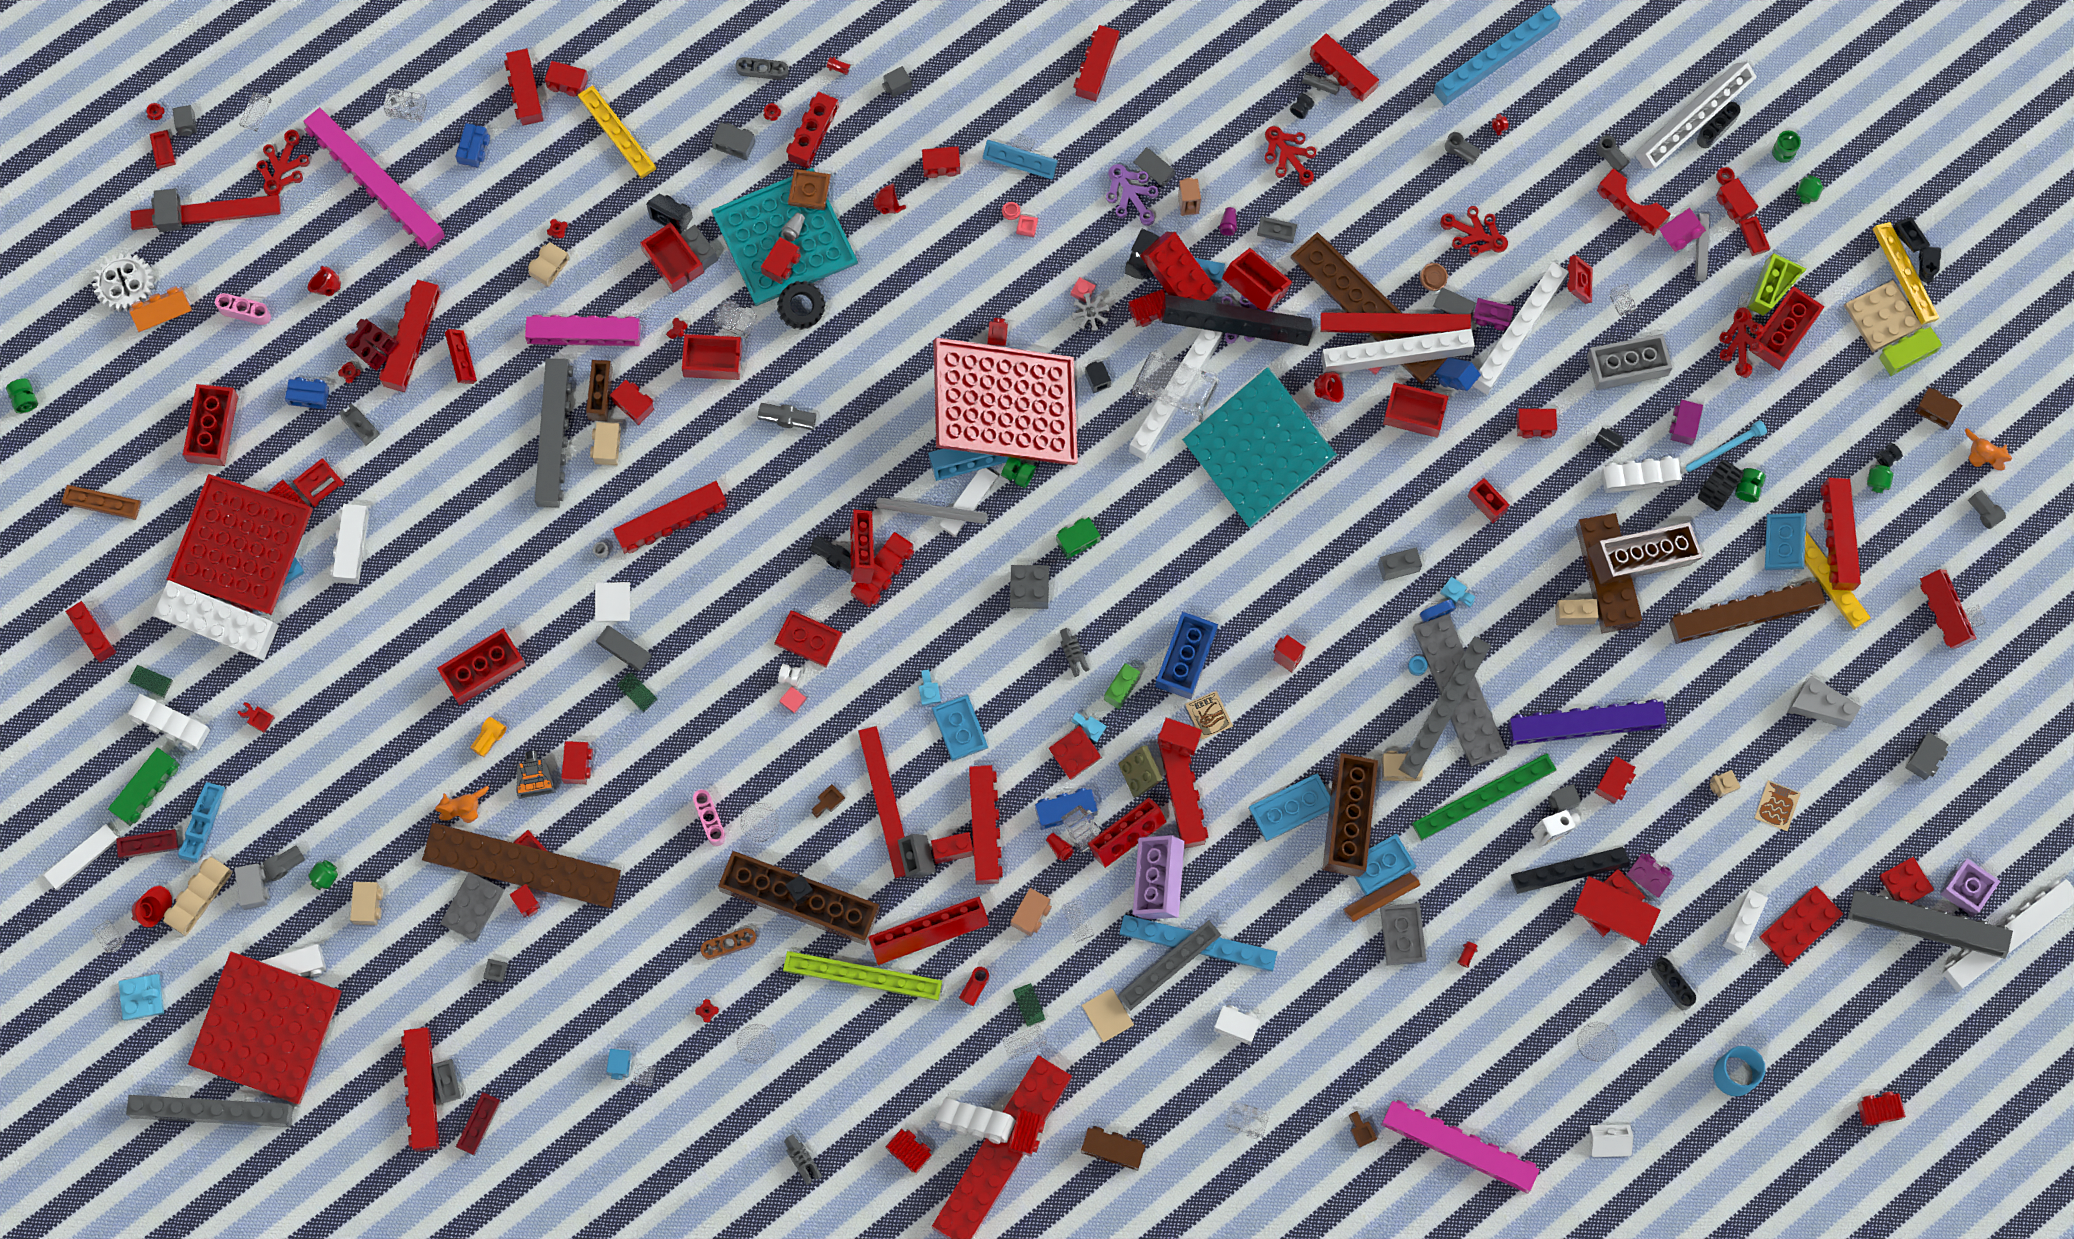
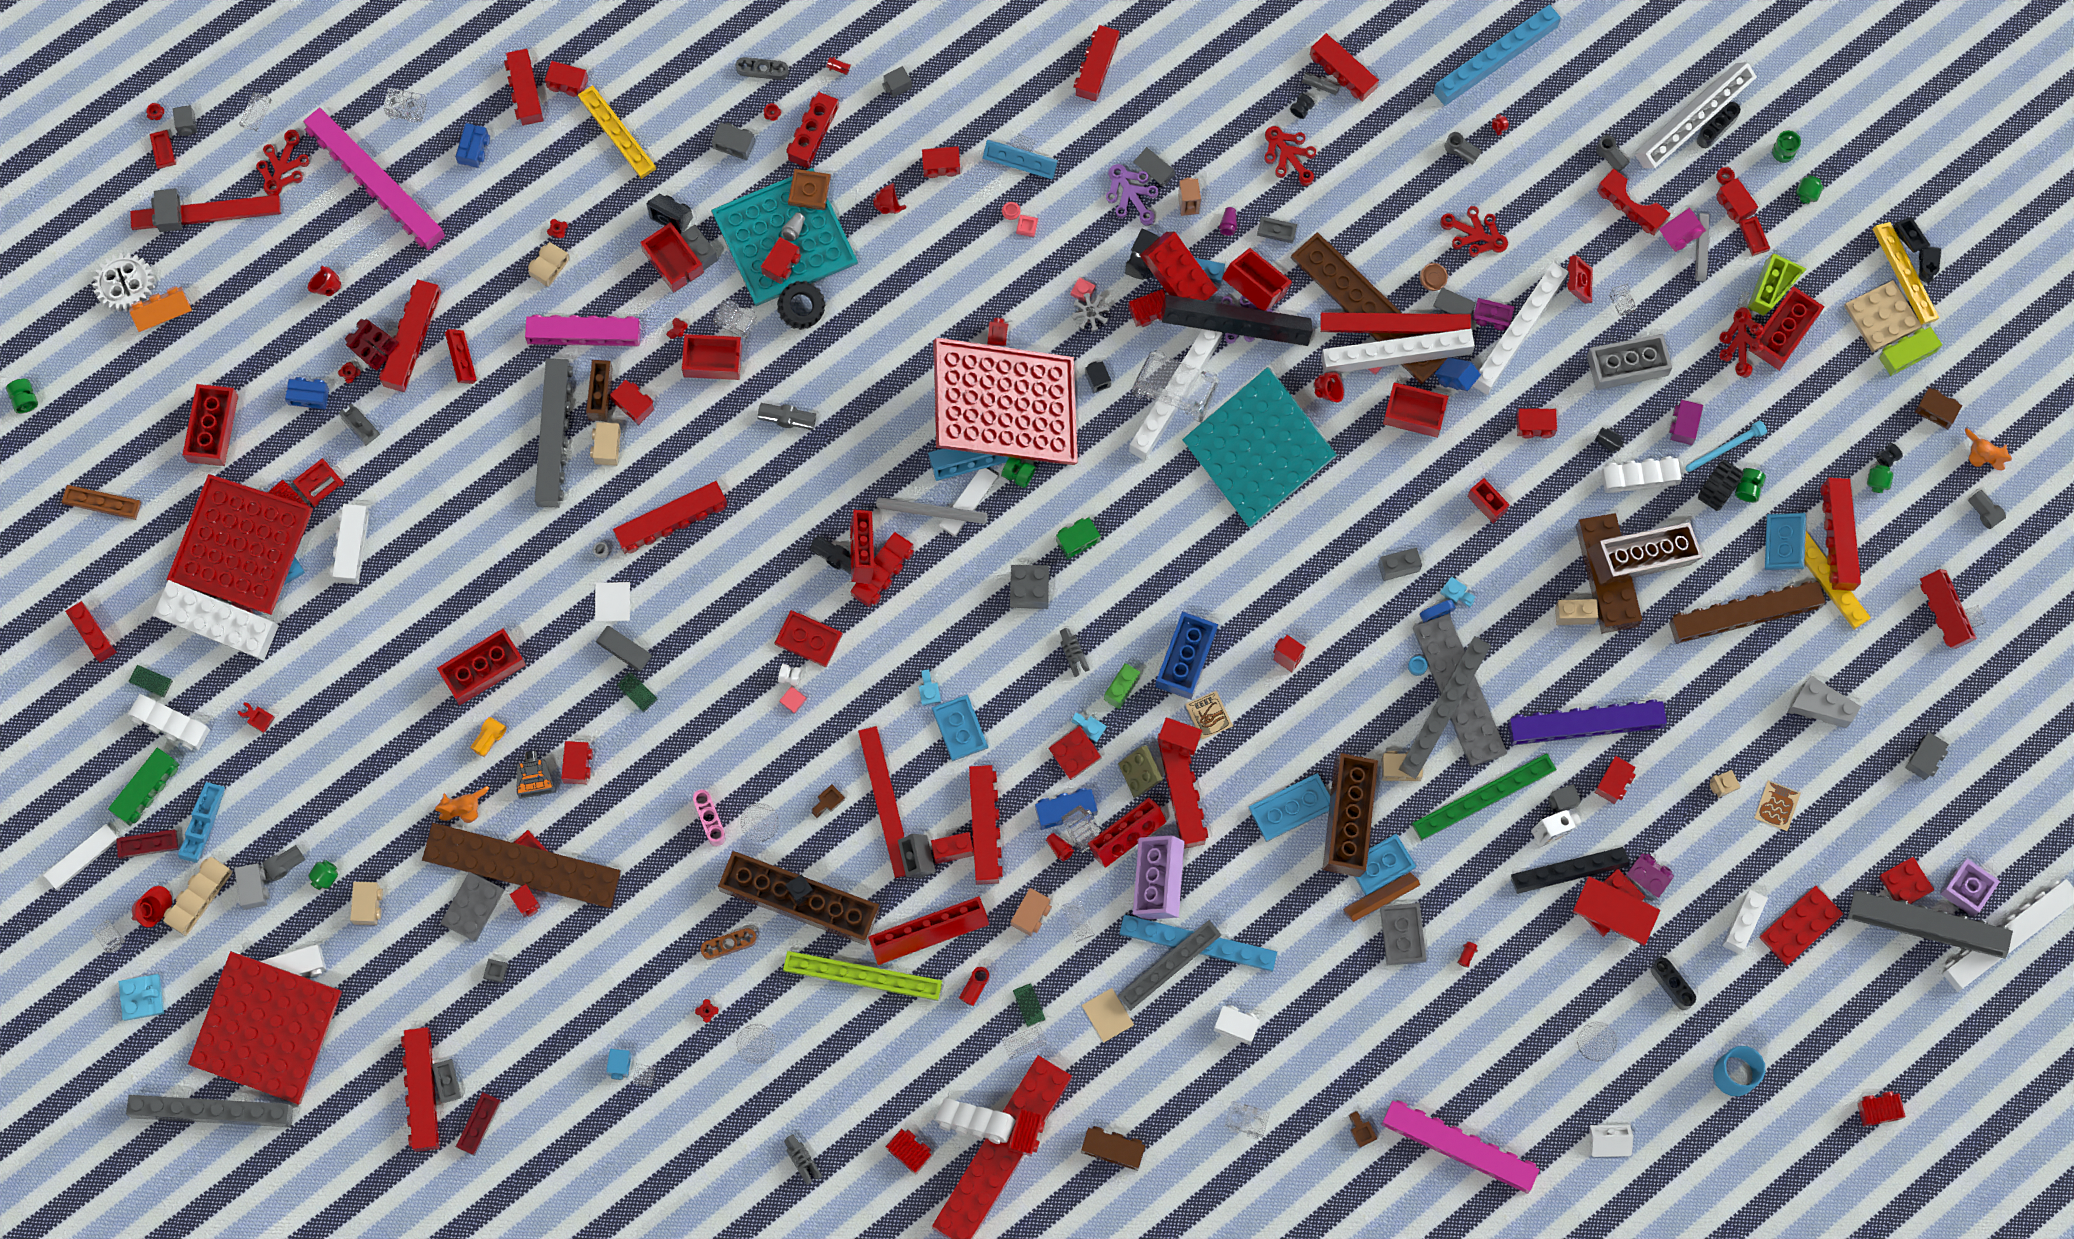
bright pink beam [215,293,271,325] -> none

